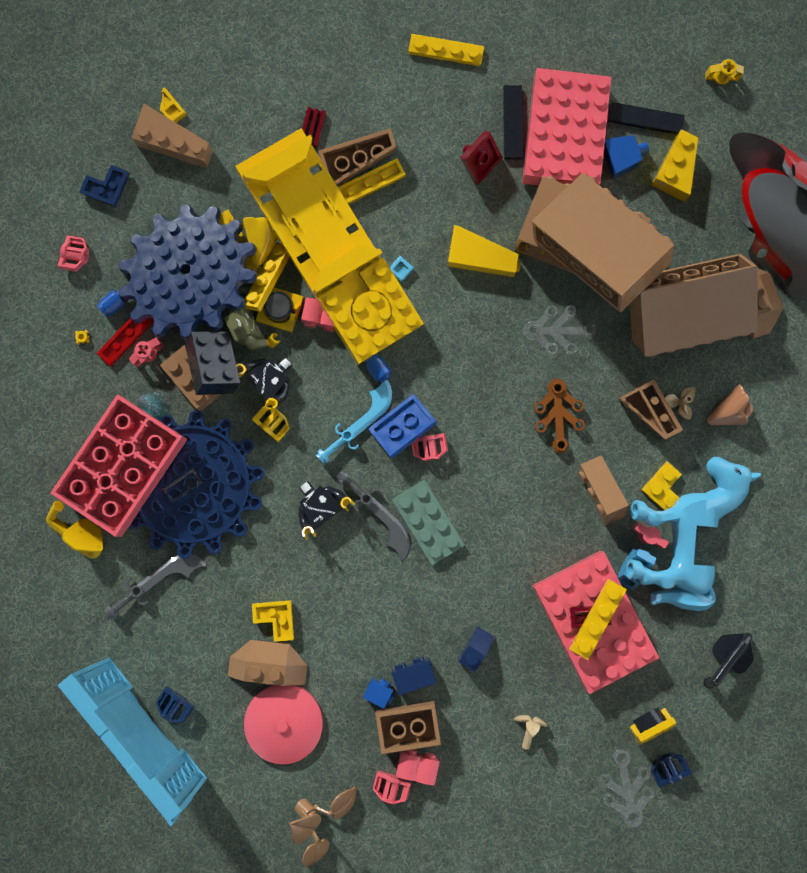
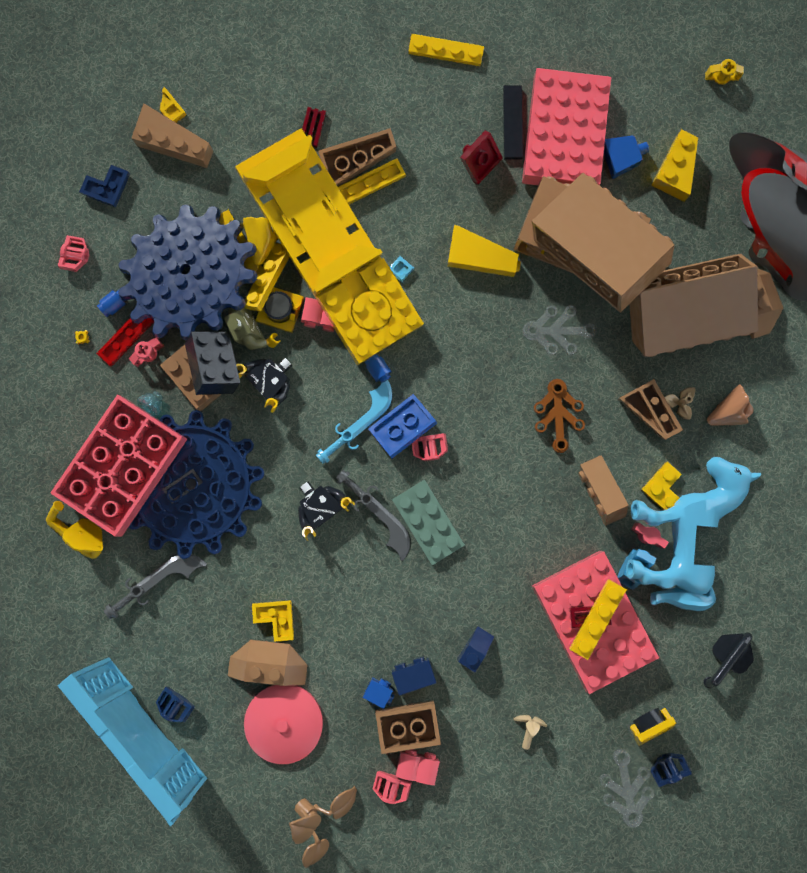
yellow piece [252,406,289,442] -> none
black tile [607,102,685,135] -> none

